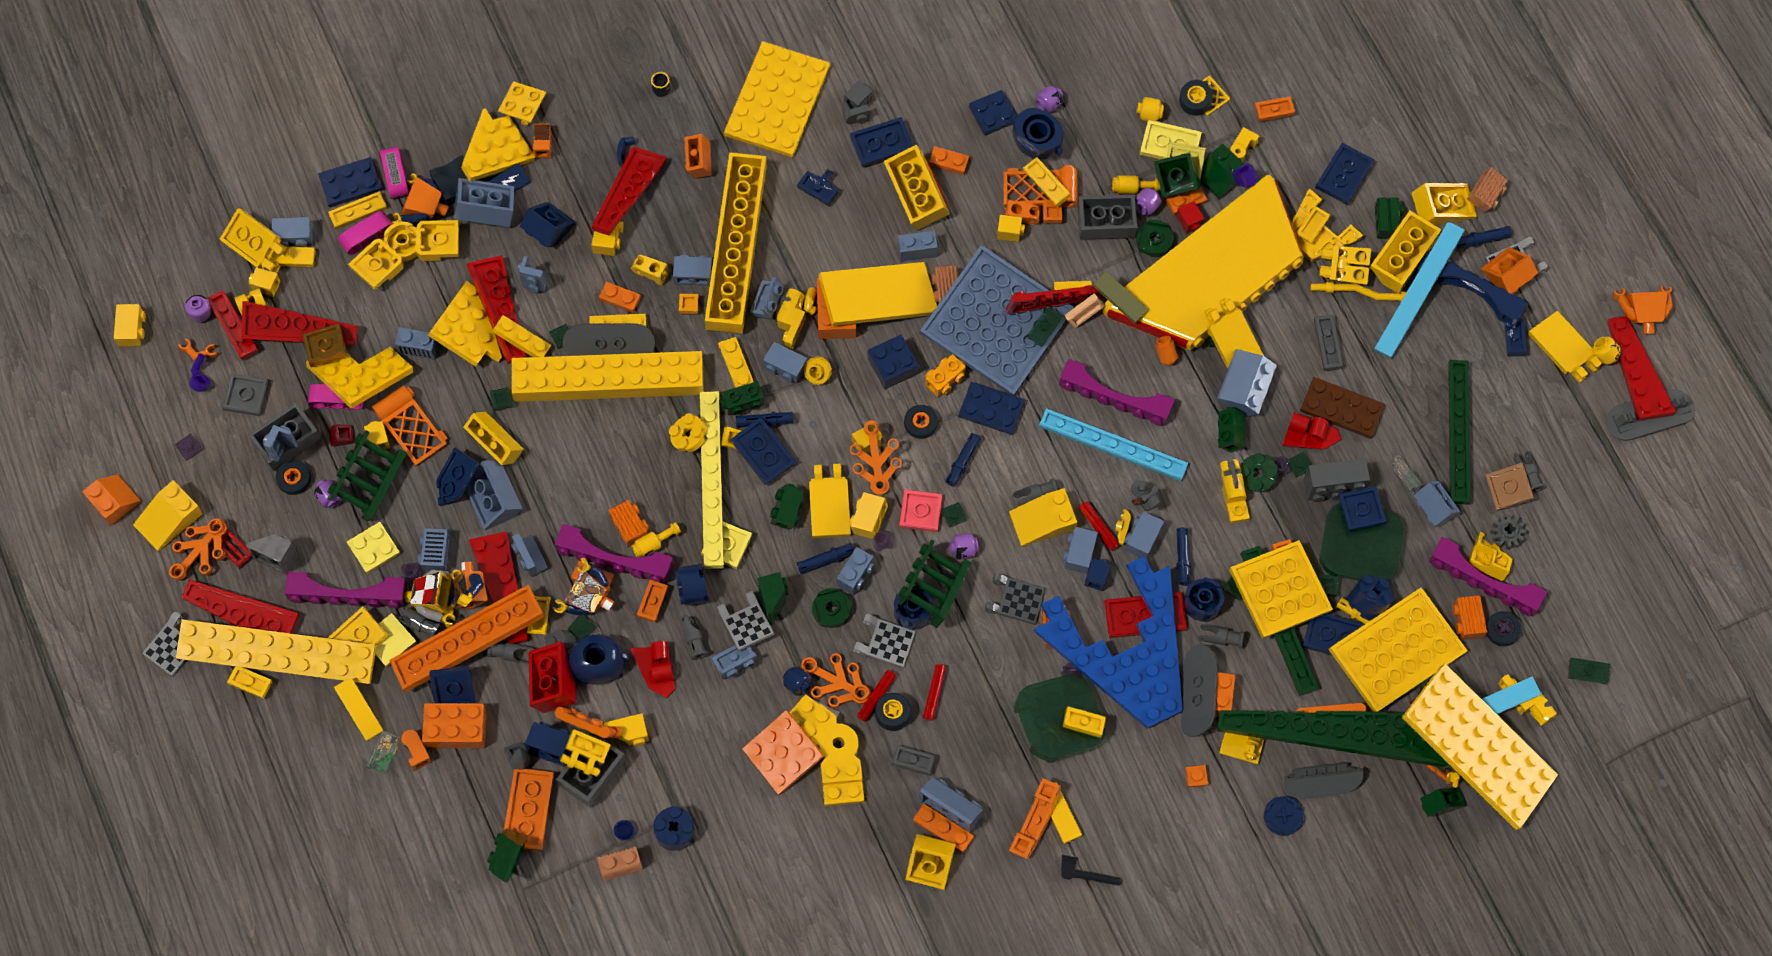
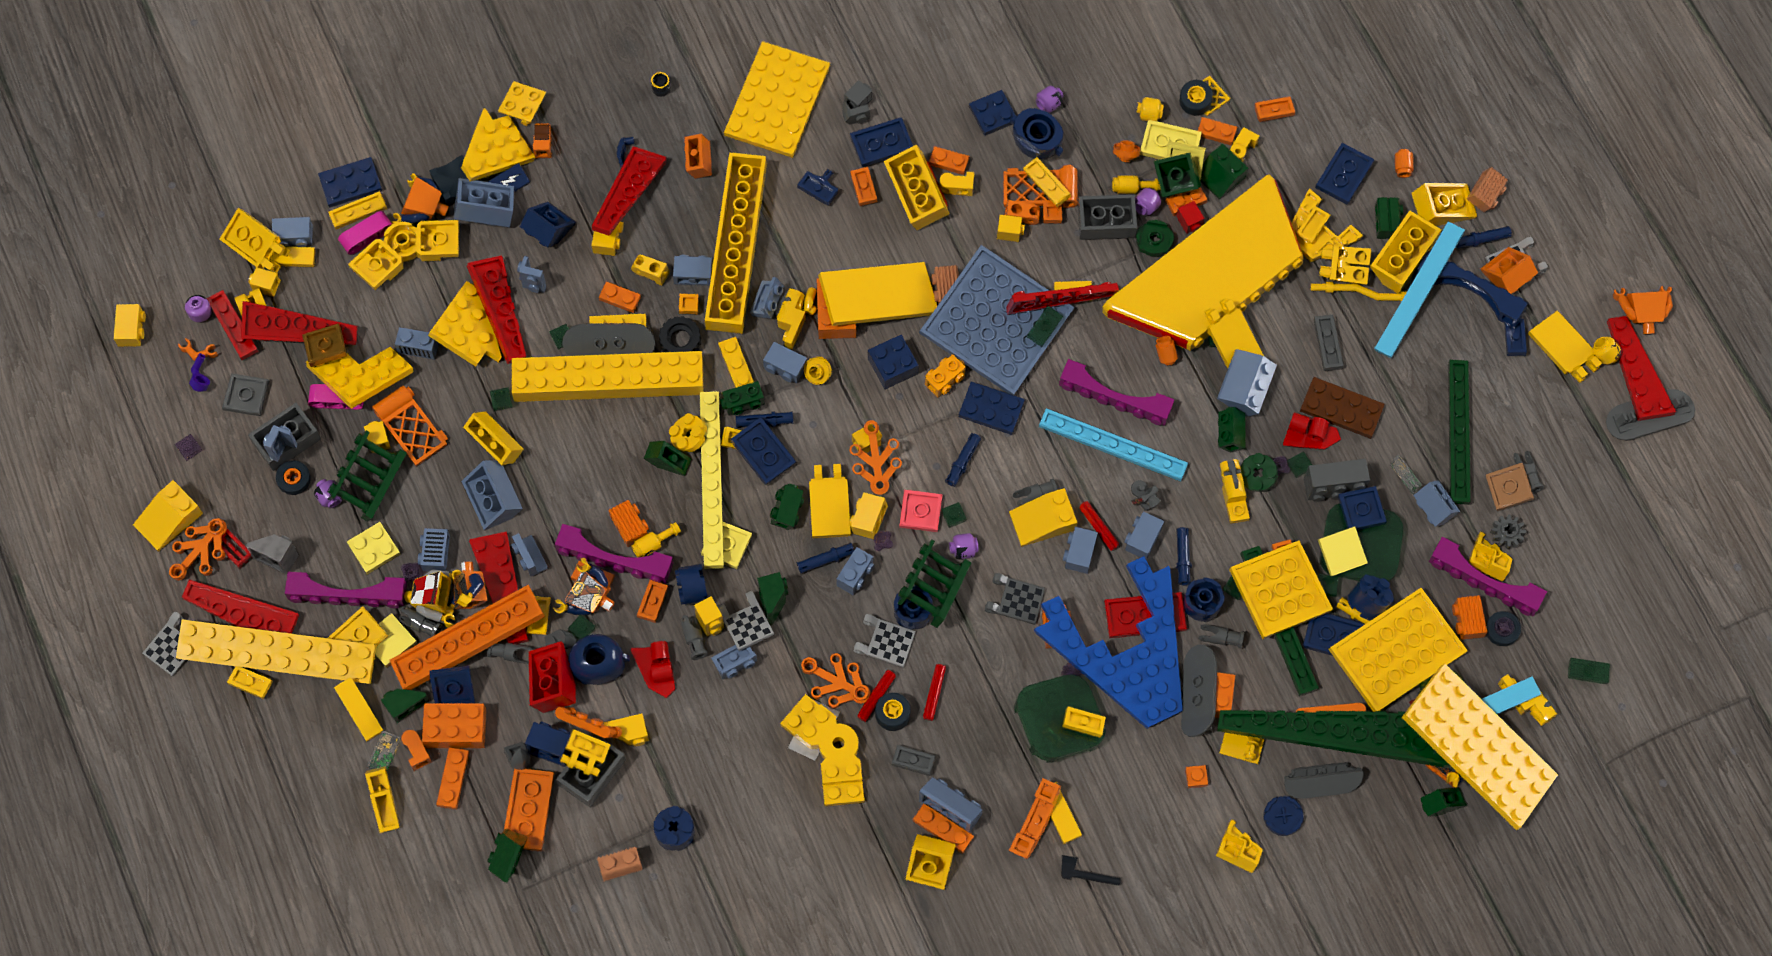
orange slope [82,474,141,526] -> none
dark red slope [329,424,354,447] -> none
dark pink beam [380,146,409,199] -> none
dark blue tile [436,447,480,506] -> none
yellow plate [492,315,551,357] -> none
clear blue plate [614,820,634,840] -> none
orange plate [742,710,824,795] -> none
dark blue head [783,667,812,696] -> none
dark green plate [812,588,851,628] -> none
sand blue brick [898,231,938,262] -> none
black bush [904,405,938,439] -> none
light nougat tile [1064,293,1105,328] -> none
dark blue brick [1084,558,1111,591] -> none
olive tile [1093,271,1148,324] -> none
yellow piece [1116,509,1131,545] -> none
dark purple plate [1232,163,1258,188] -> none
none -> yellow slope [365,766,400,833]
none -> dark green slope [381,688,429,723]
none -> orange plate [436,747,469,810]
none -> dark green slope [644,441,691,476]
none -> black tyre [659,316,701,352]
none -> yellow brick [694,596,724,637]
none -> orange plate [850,167,877,206]
none -> yellow leg [939,172,974,196]
none -> orange plate [1113,140,1140,162]
none -> orange plate [1198,117,1237,146]
none -> yellow slope [1216,819,1263,873]
none -> light yellow tile [1318,527,1368,576]
none -> orange brick [1395,149,1414,178]

